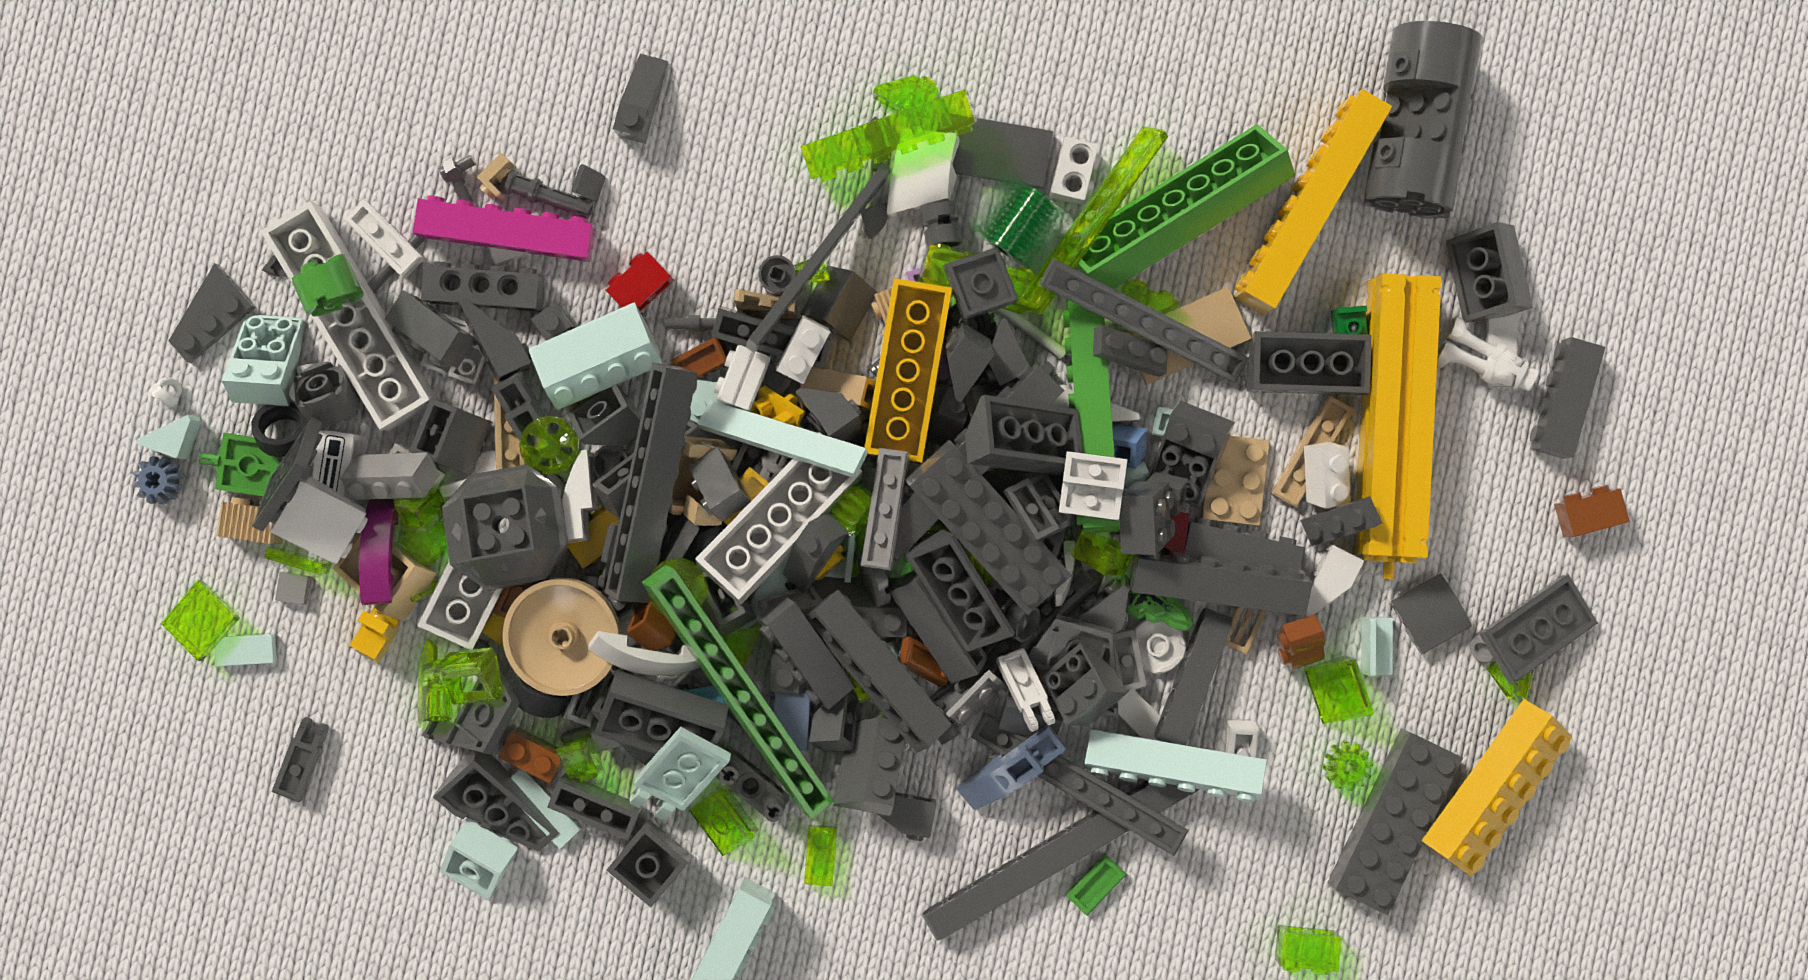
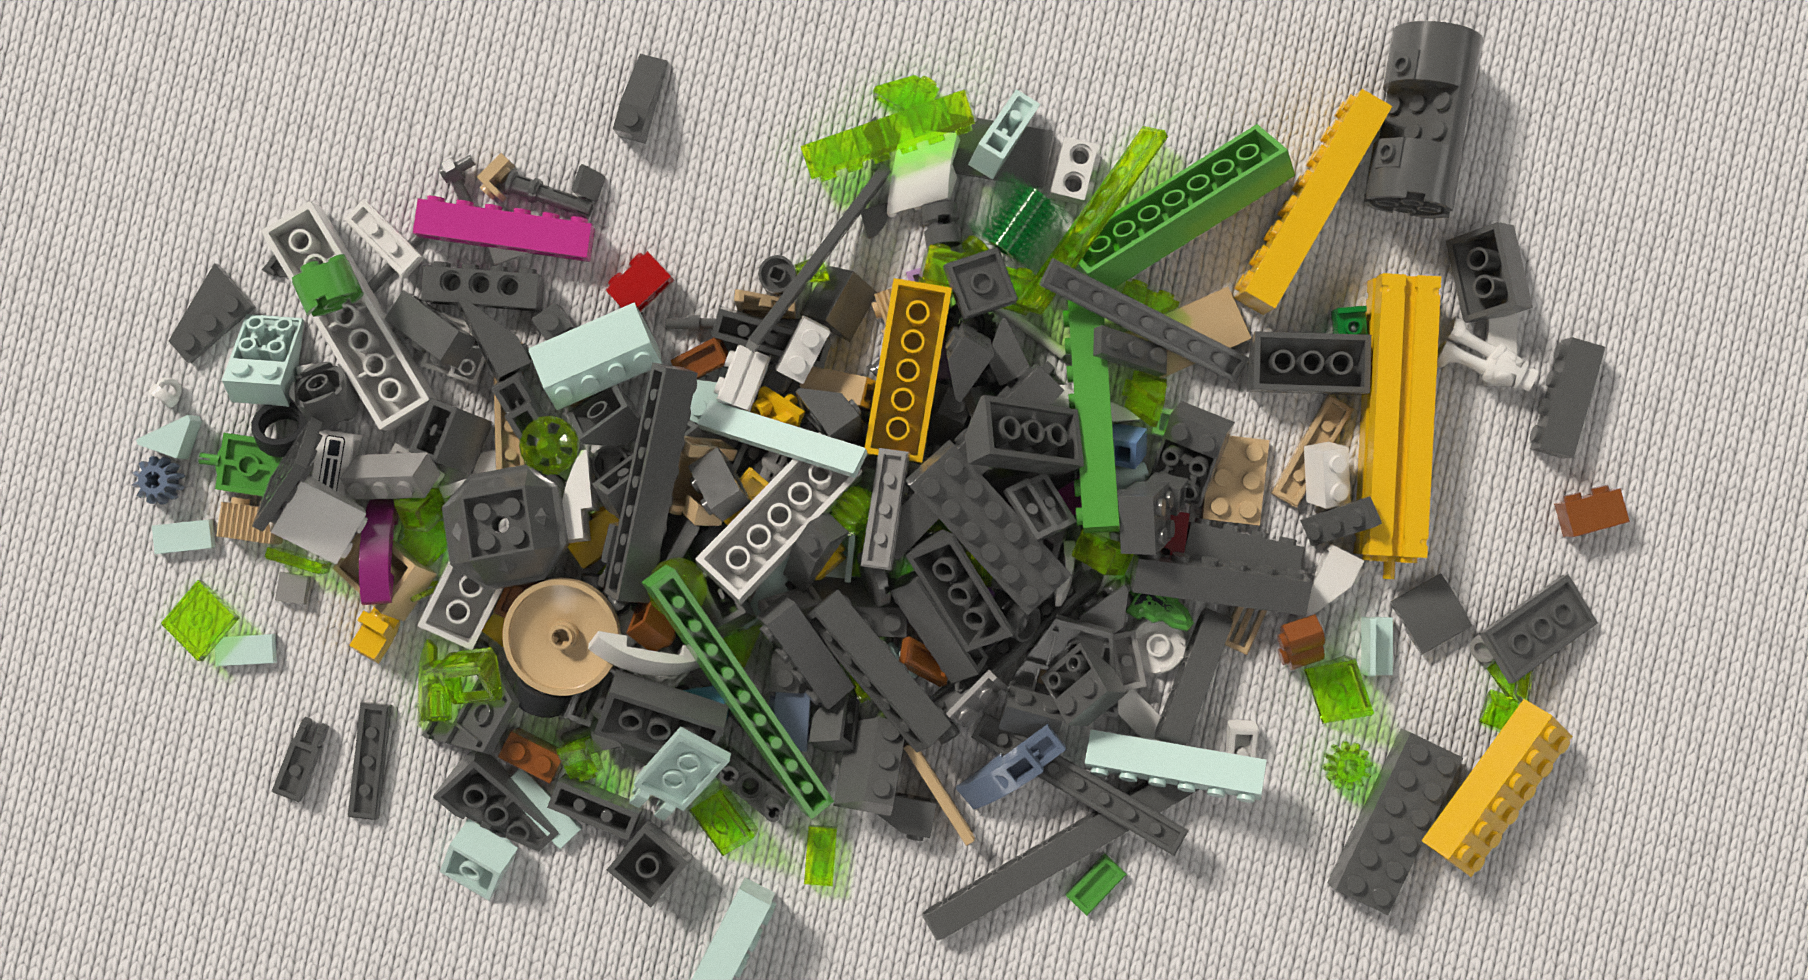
white hinge [996,648,1055,732] -> none
white slope [1059,451,1127,520] -> none
clear neon green brick [1275,925,1342,975] -> none
none -> light aqua tile [152,519,216,554]
none -> dark grey tile [348,702,392,820]
none -> tan tile [904,742,975,846]
none -> clear neon green tile [962,235,989,256]
none -> light aqua slope [968,89,1040,180]
none -> clear neon green slope [1121,370,1167,428]
none -> clear neon green slope [1478,689,1518,730]

